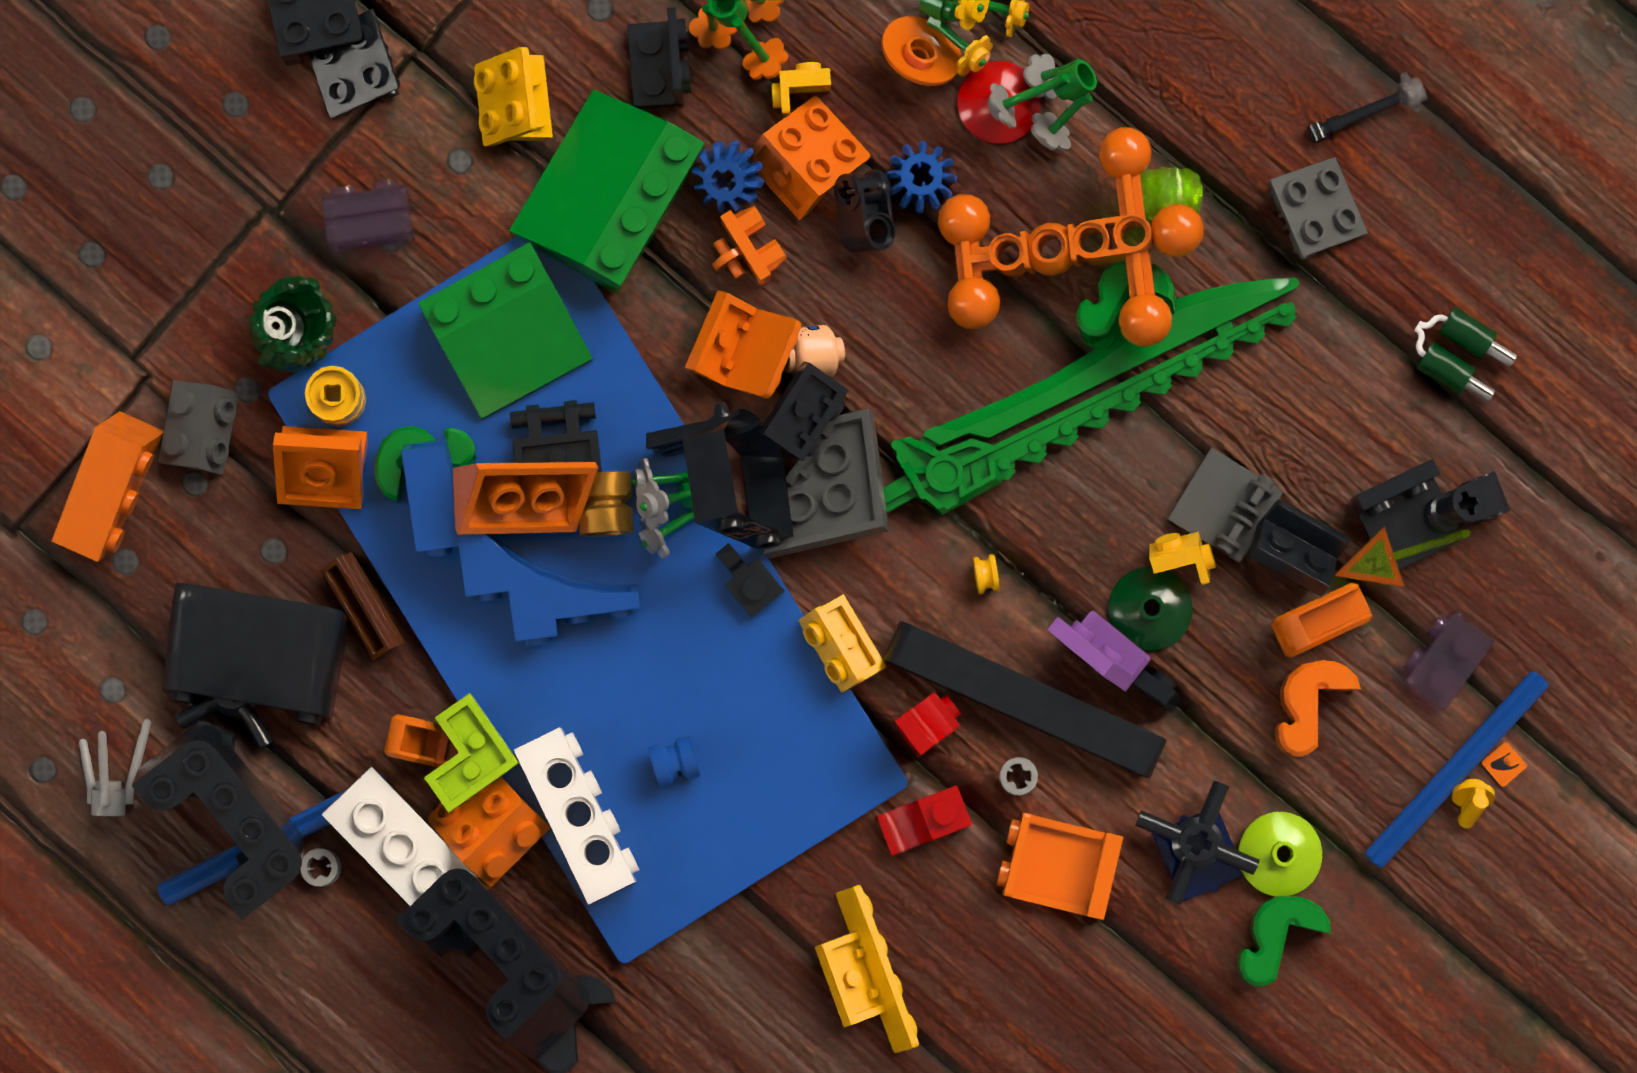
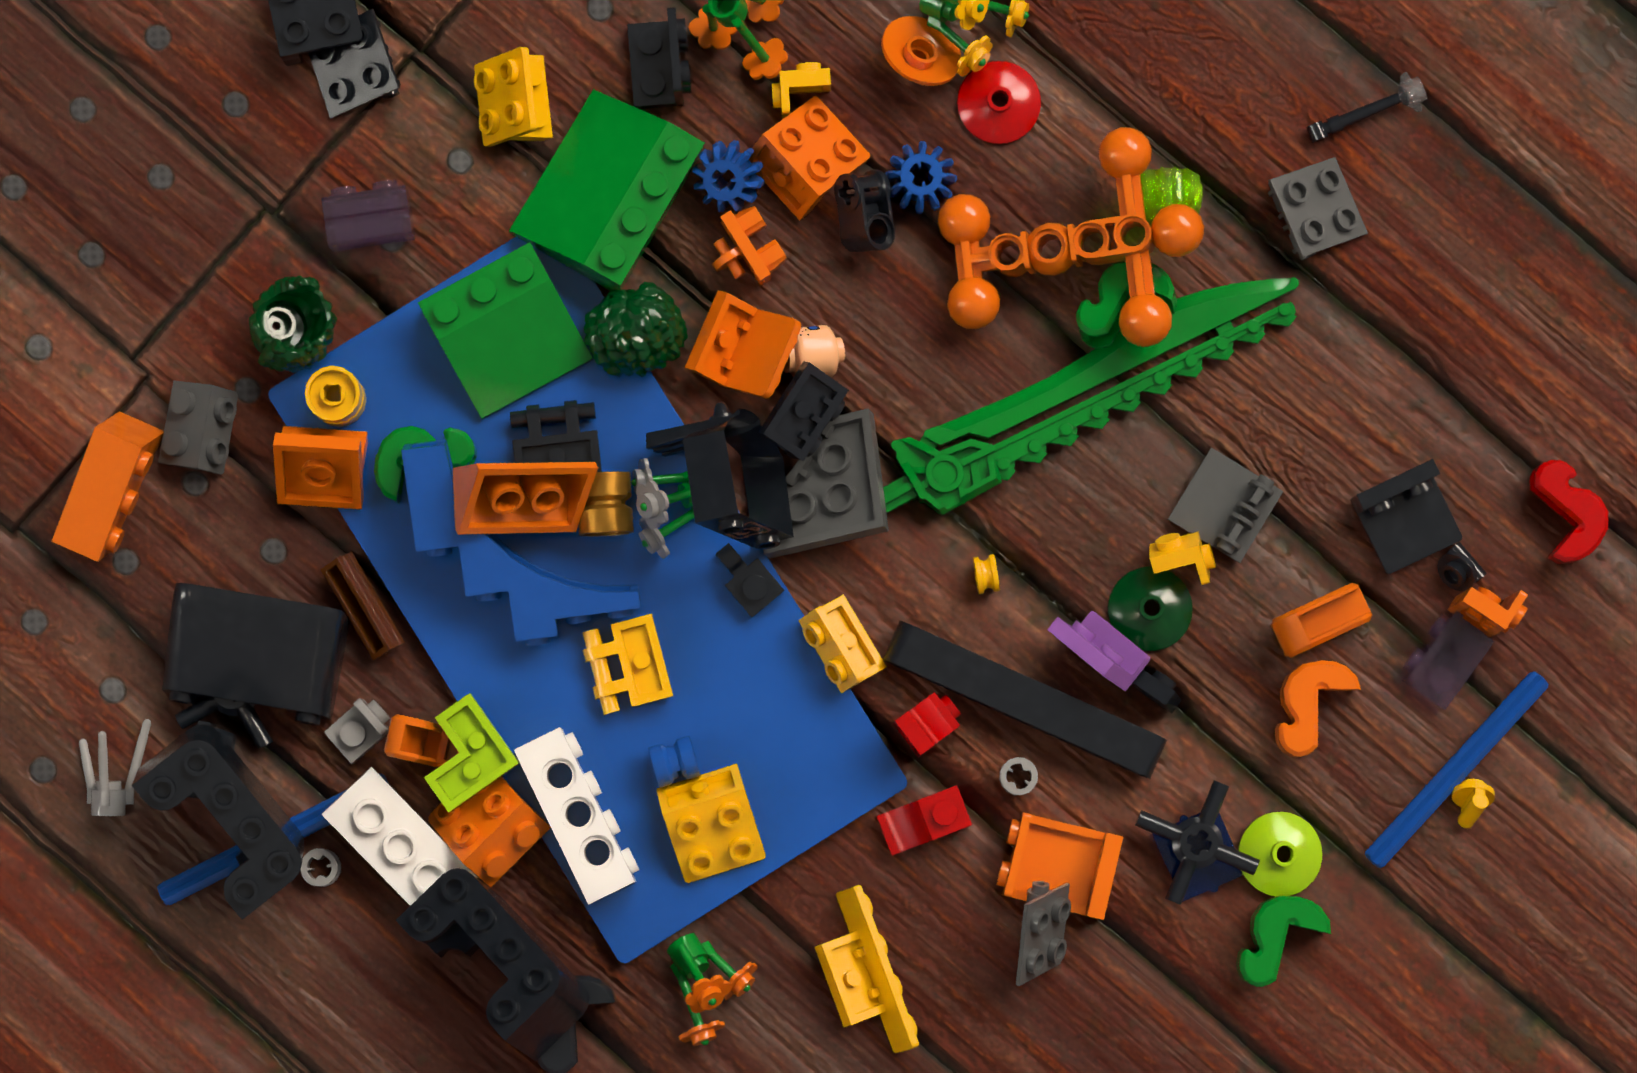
plant [988,54,1097,151] -> none
black bracket [1249,500,1350,597] -> none
clear neon green piece [1334,526,1471,587] -> none
dark green piece [1414,306,1517,402] -> none
black piece [1427,471,1511,533] -> none
orange sticker [1482,742,1527,787] -> none
none -> light grey bracket [324,698,390,764]
none -> yellow plate [582,613,674,715]
none -> dark green hair [584,282,688,377]
none -> yellow bracket [656,763,766,883]
none -> plant [667,933,758,1046]
none -> dark grey hinge [1016,881,1071,986]
none -> black plate [1437,541,1487,591]
none -> orange bracket [1447,587,1528,638]
none -> red animal [1529,460,1609,564]

